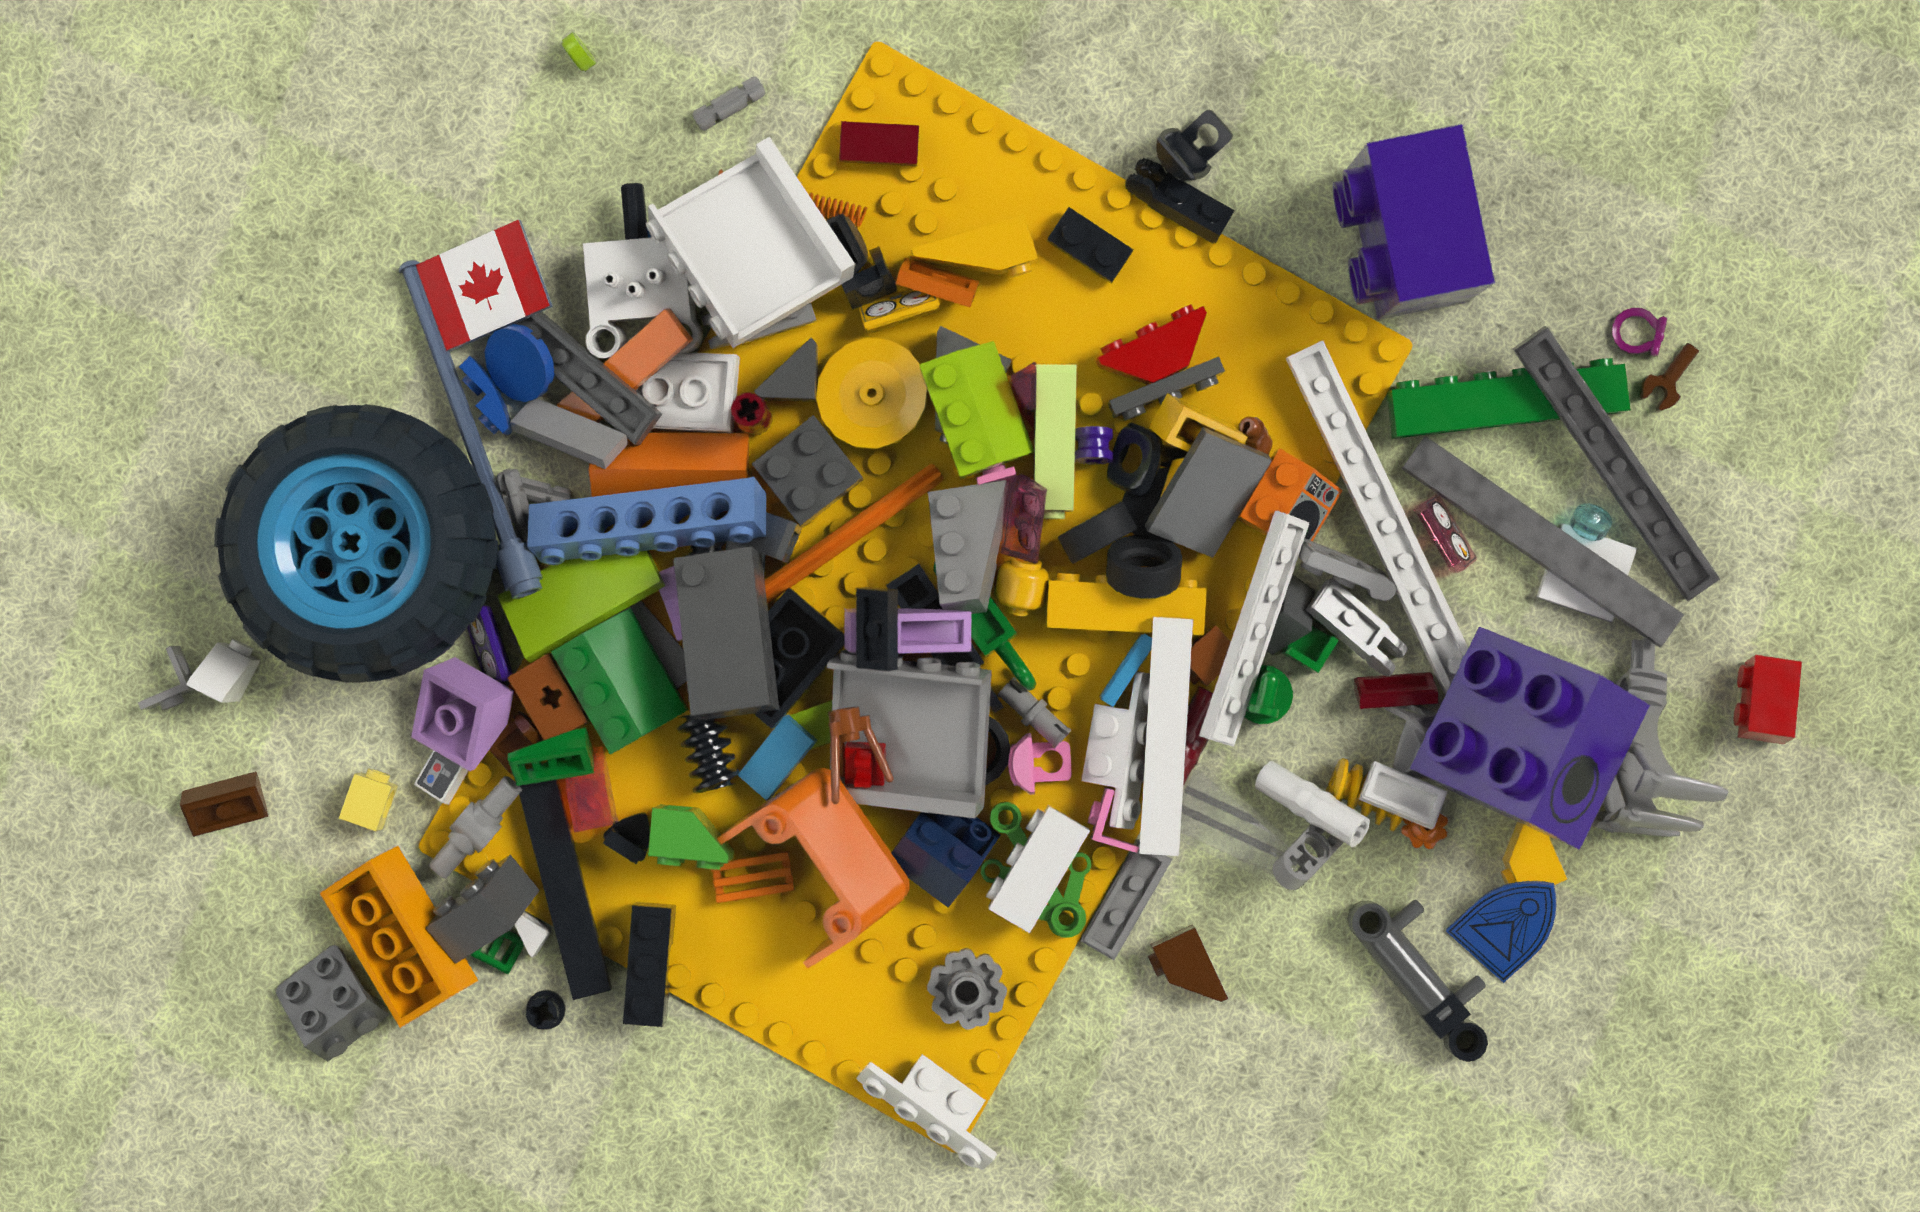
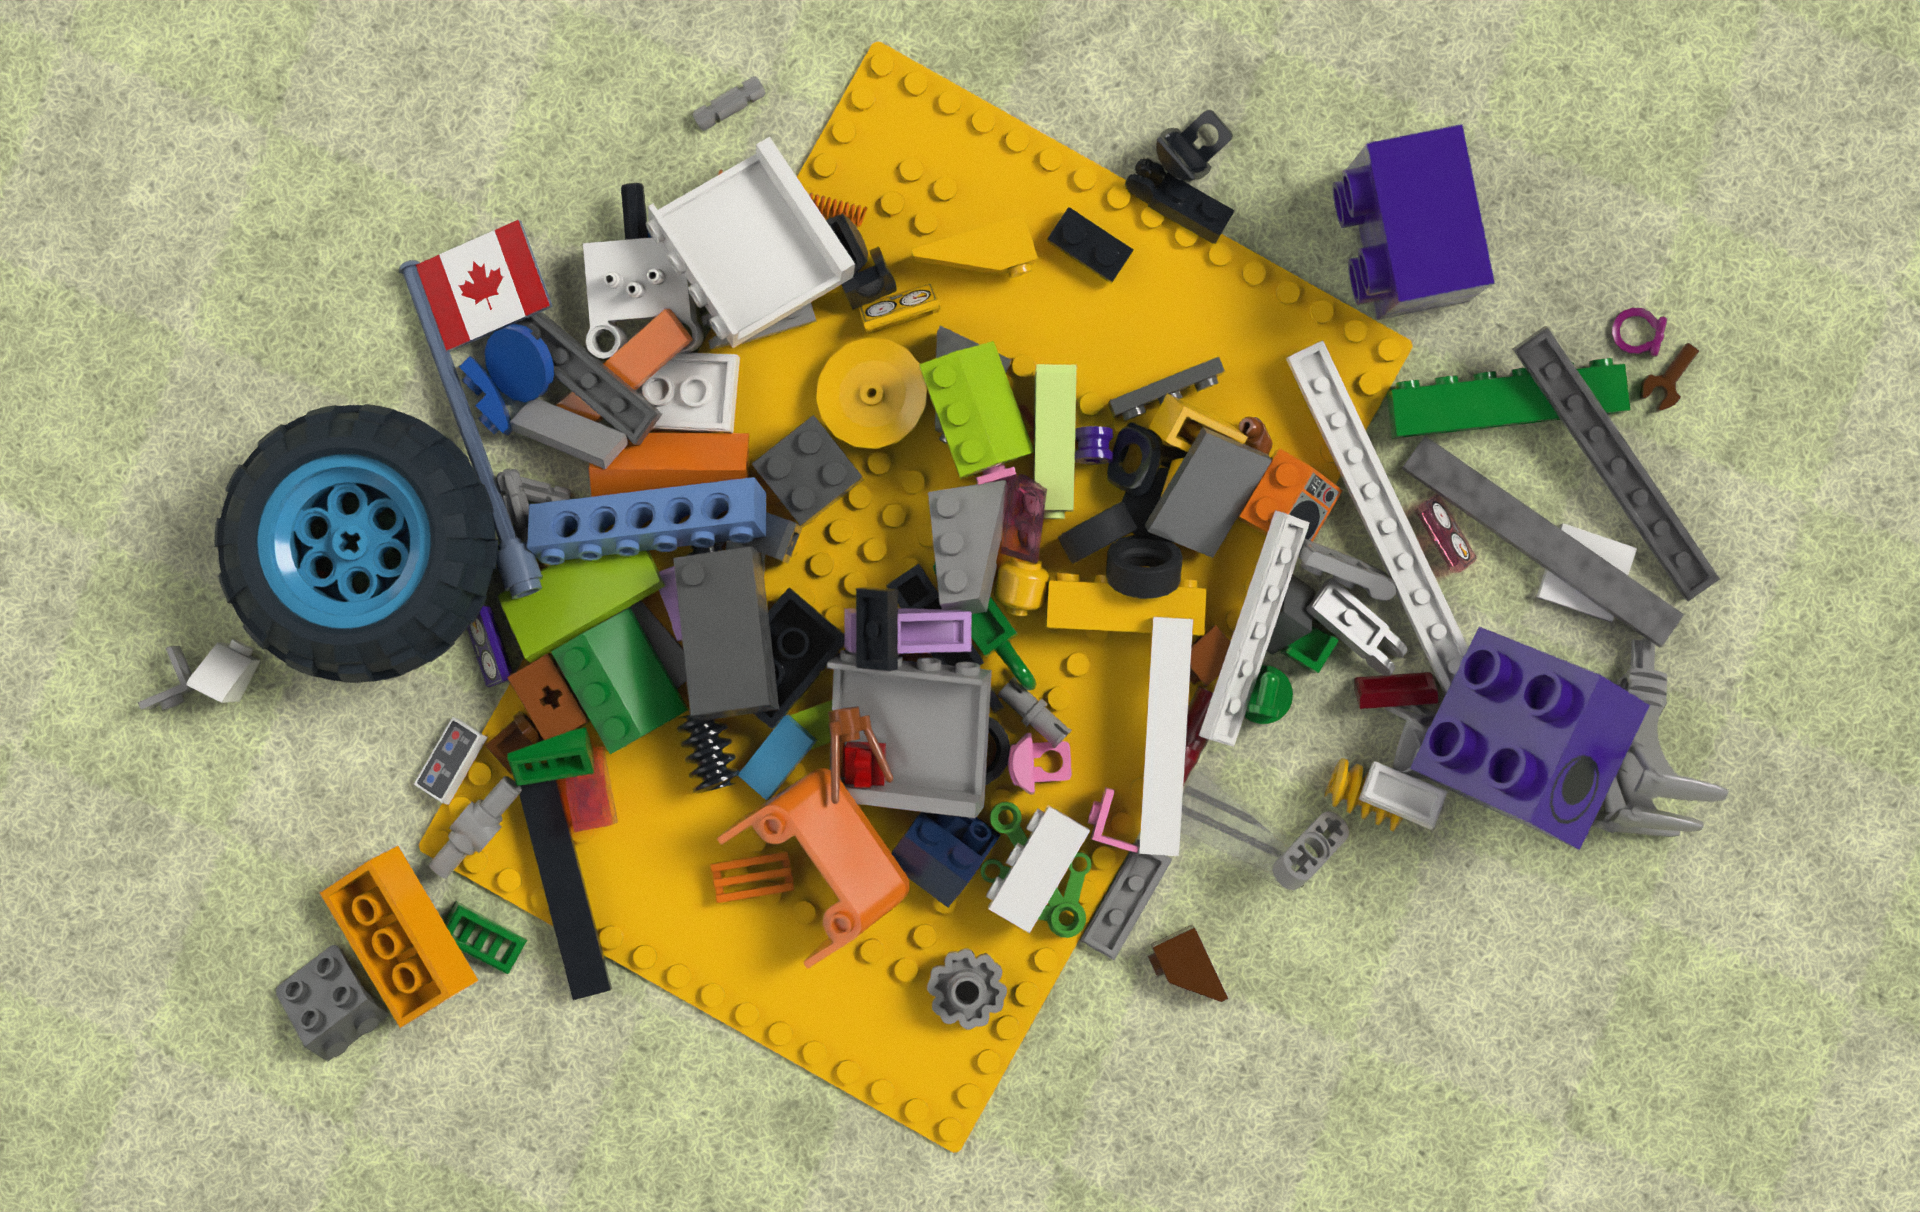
reddish brown slope [180,771,268,837] -> none
light yellow brick [339,768,398,831] -> none
lavender slope [411,657,514,771] -> none
dark grey brick [426,855,540,964] -> none
white slope [515,911,552,958] -> none
black bush [526,990,566,1030] -> none
lime tile [561,32,596,72] -> none
black tile [603,812,650,864] -> none
black arch [623,902,676,1027] -> none
bright green slope [648,804,734,869] -> none
dark red axle [731,392,772,435] -> none
dark grey slope [754,338,818,402] -> none
orange axle [764,464,944,604] -> none
dark red tile [839,121,919,166] -> none
white bracket [856,1054,997,1170] -> none
orange tile [895,258,979,307] -> none
clear pink slope [1009,362,1036,416] -> none
white bracket [1081,671,1150,829] -> none
red slope [1096,304,1207,385] -> none
dark azure tile [1100,634,1152,707] -> none
white axle [1255,761,1370,847] -> none
dark grey piece [1347,900,1488,1062] -> none
orange plant [1401,814,1448,849] -> none
blue shield [1446,881,1557,983] -> none
yellow slope [1501,822,1568,885] -> none
clear light blue tile [1570,503,1612,541] -> none
red brick [1733,655,1802,745] -> none

